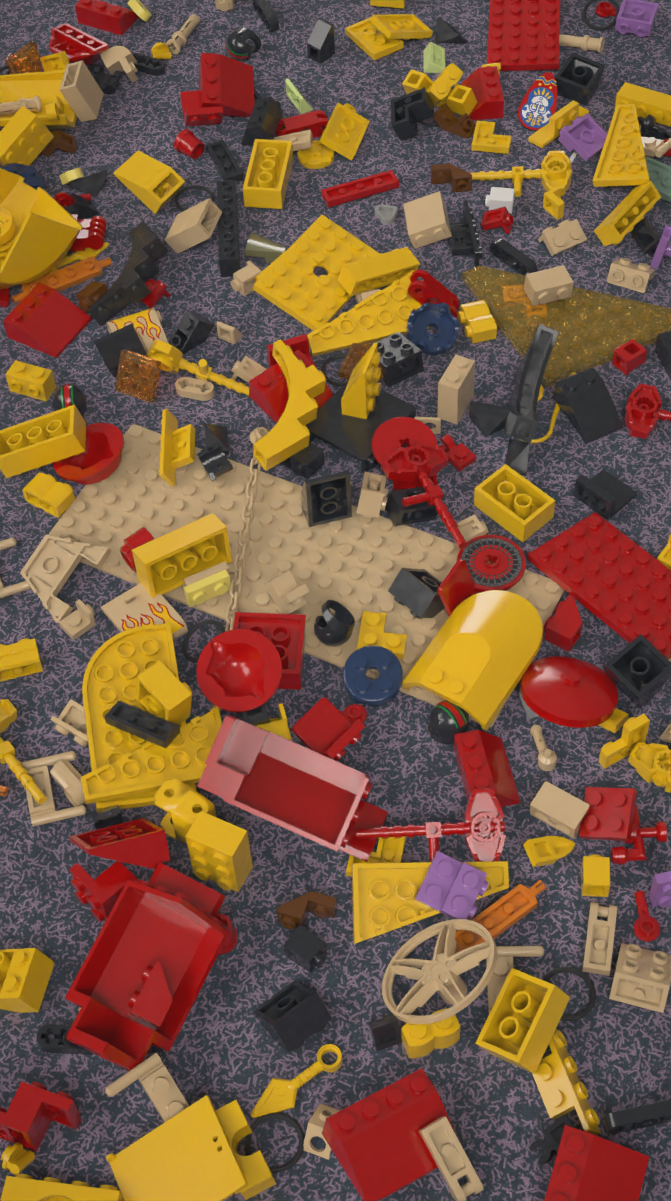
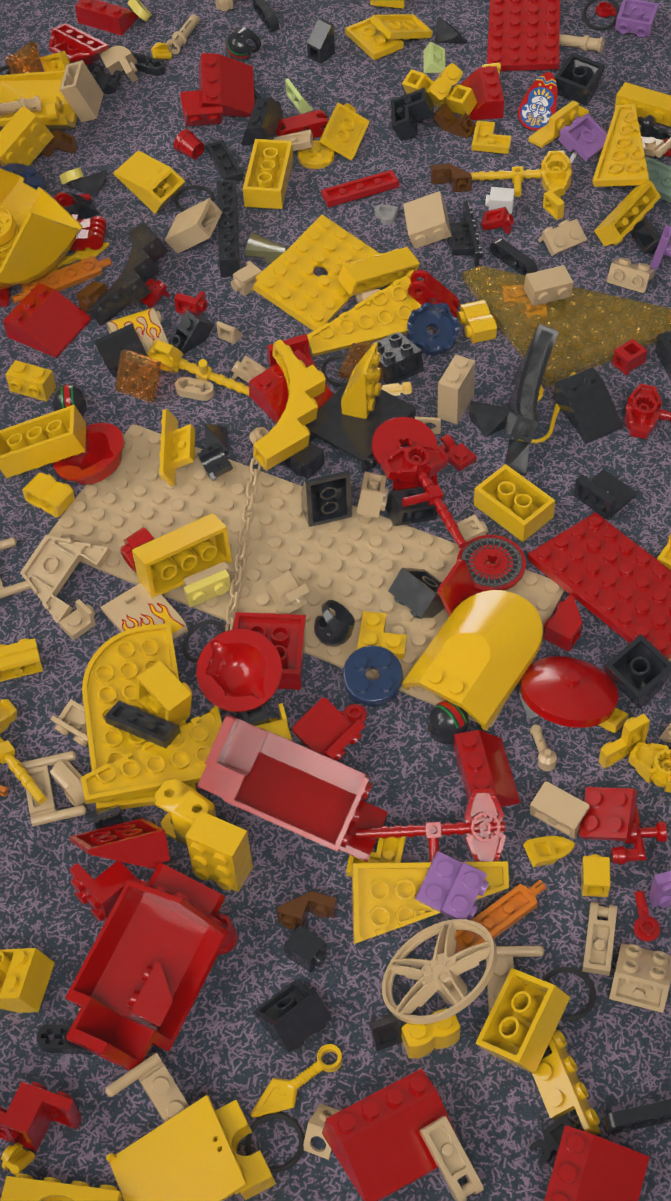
none -> red bracket [174,291,208,314]
none -> yellow axle [381,381,412,396]

